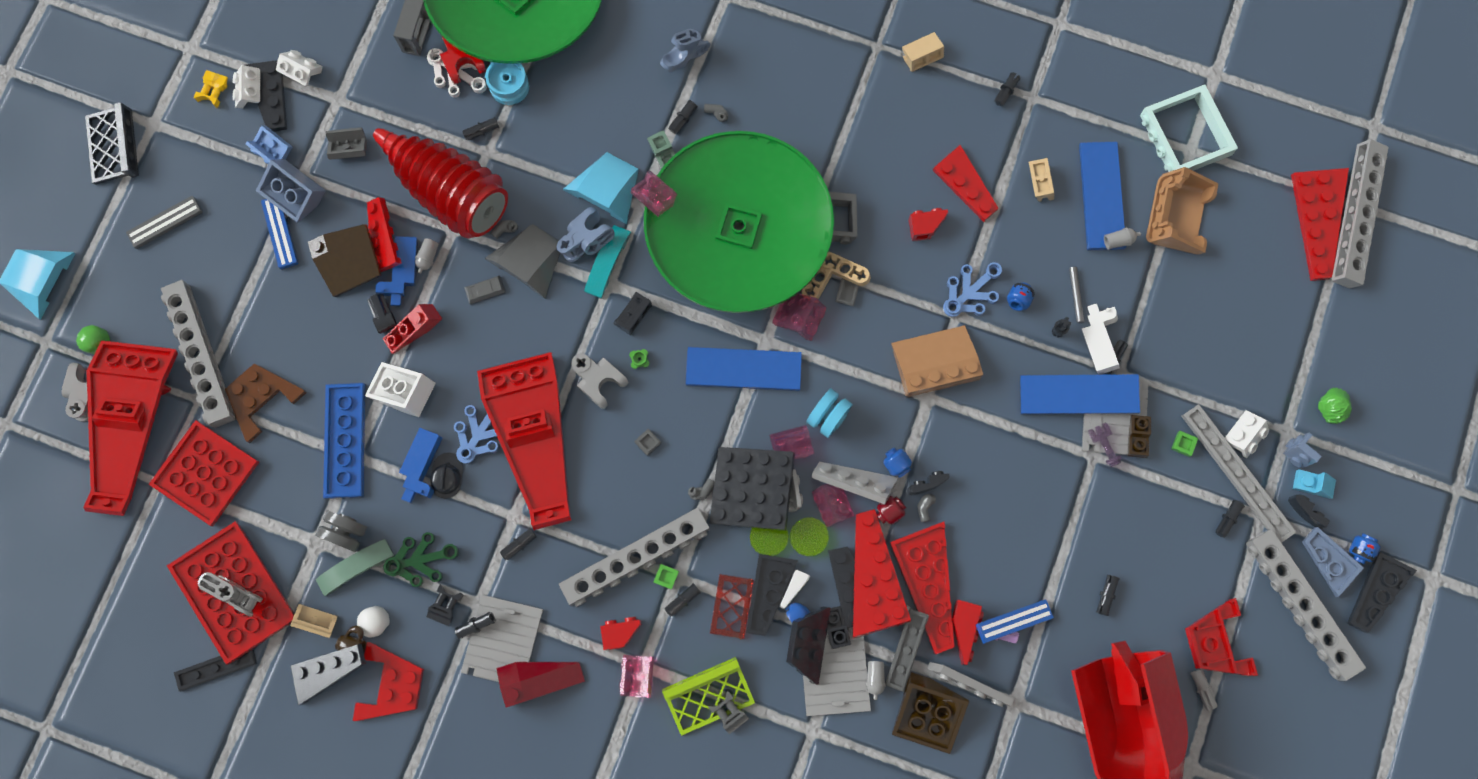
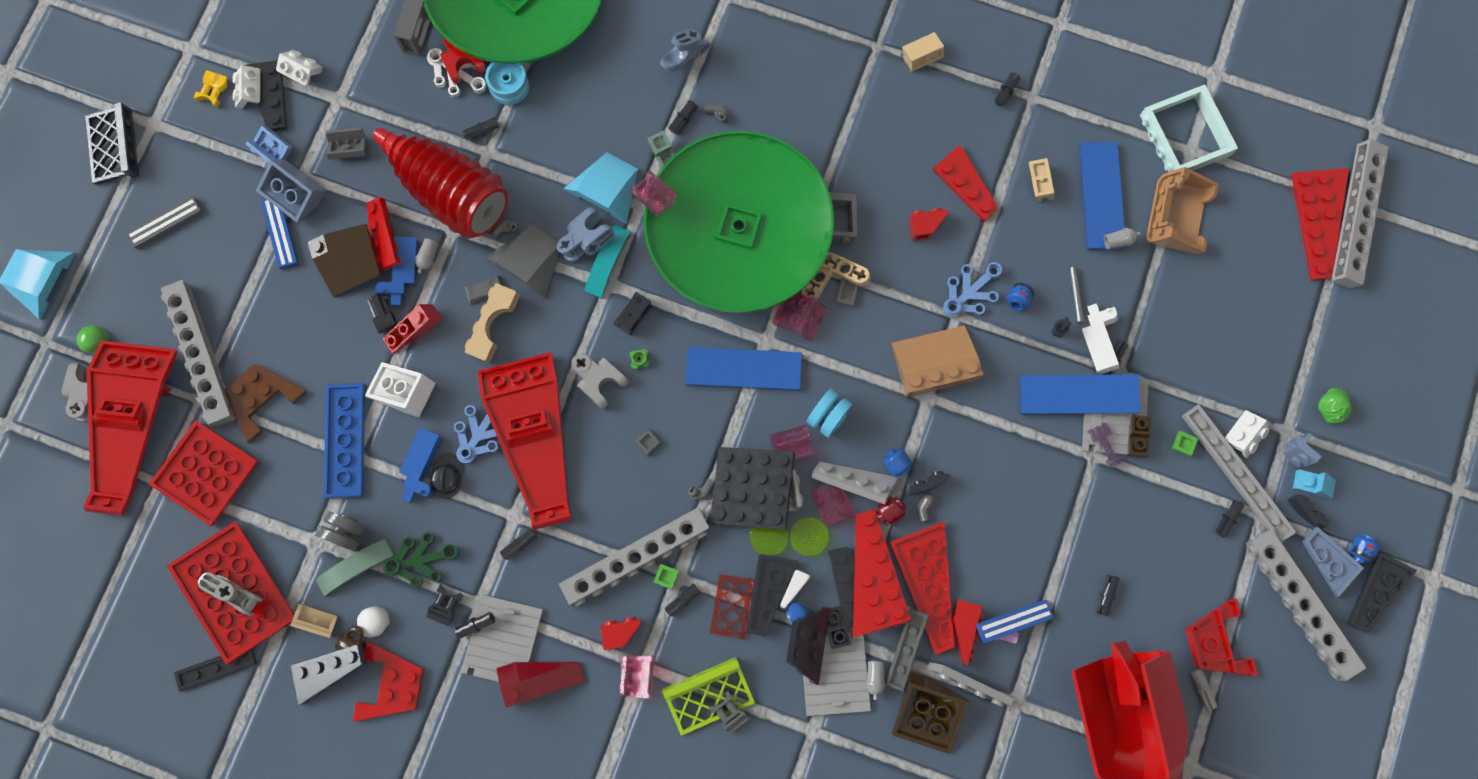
none -> tan arch [465,283,520,364]

